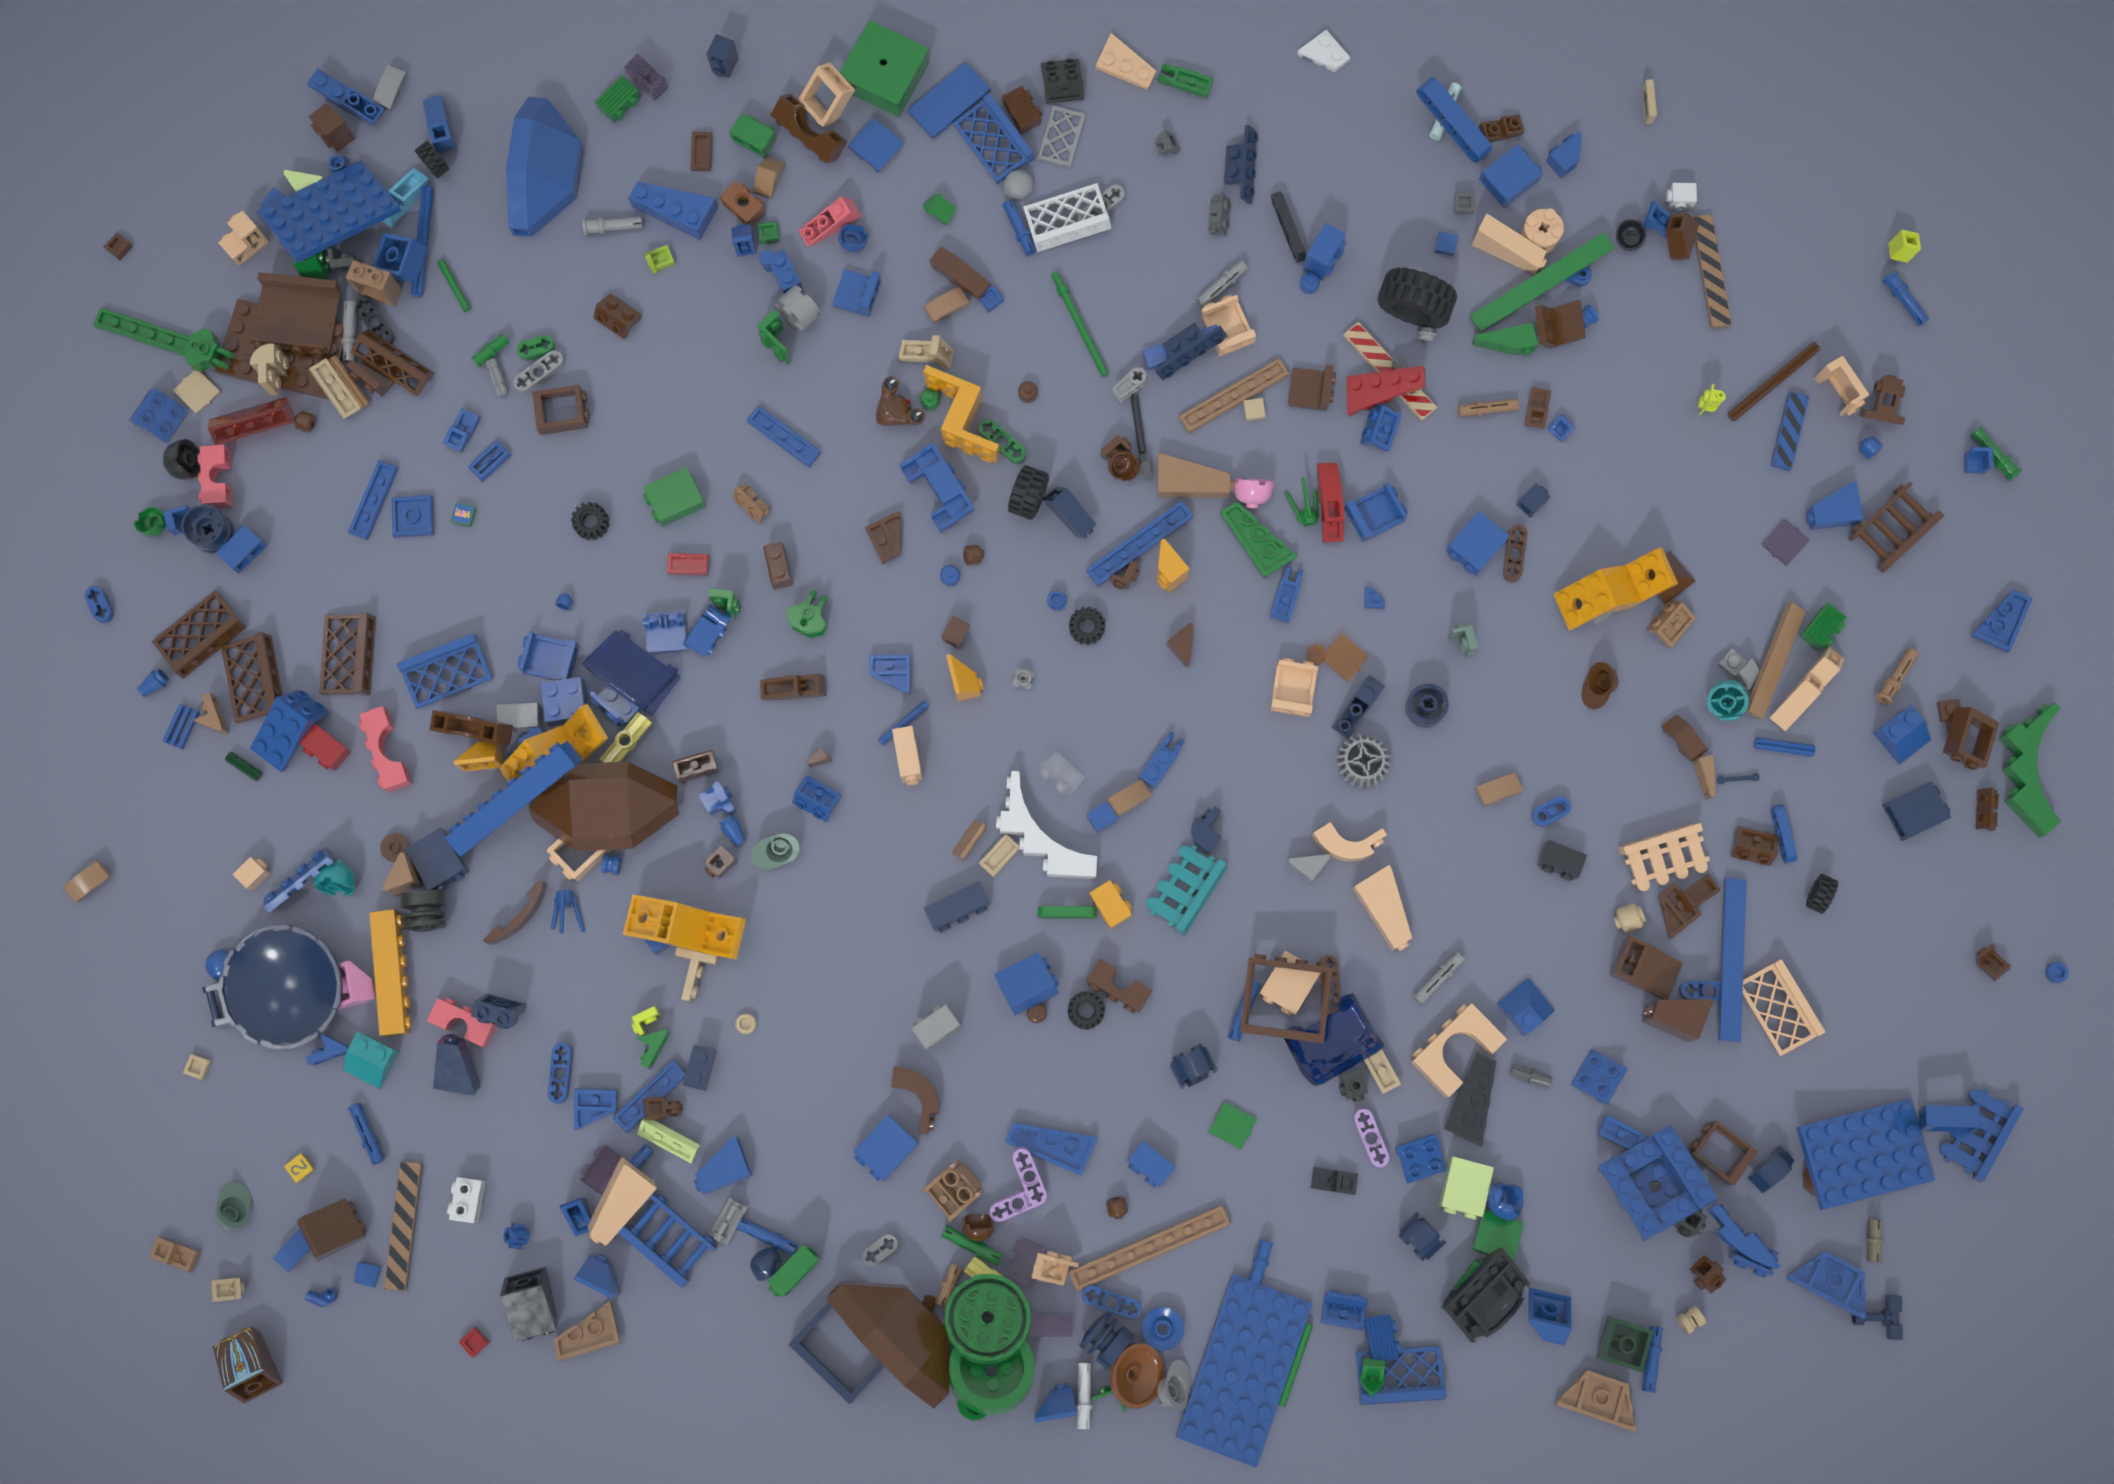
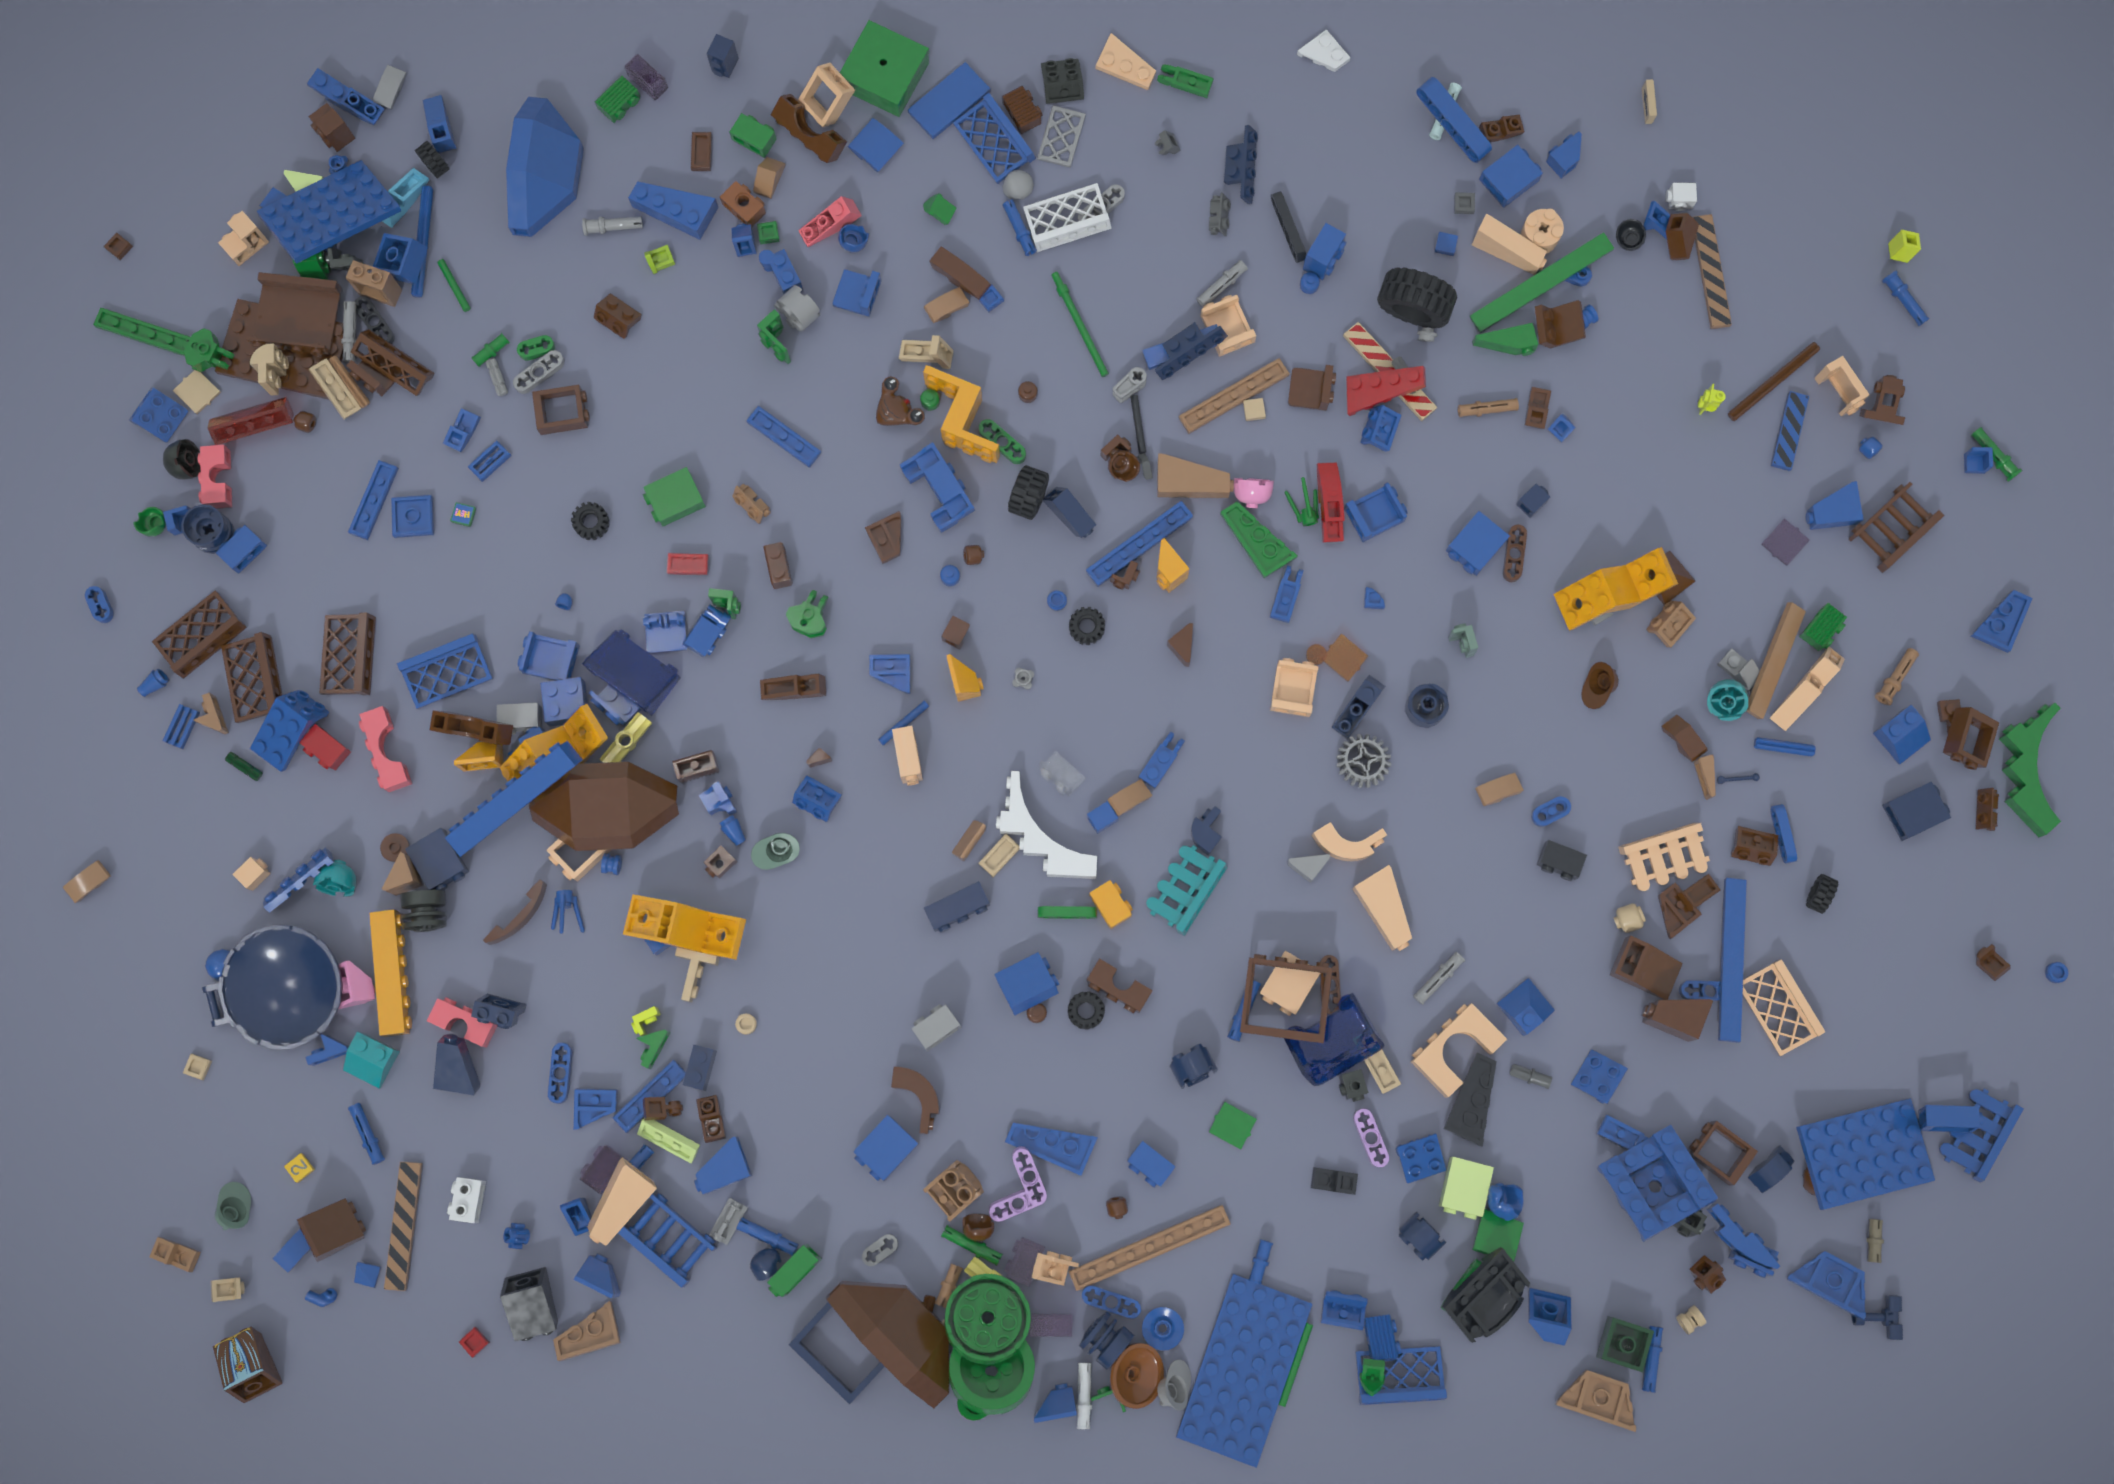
none -> reddish brown slope [696,1095,726,1143]

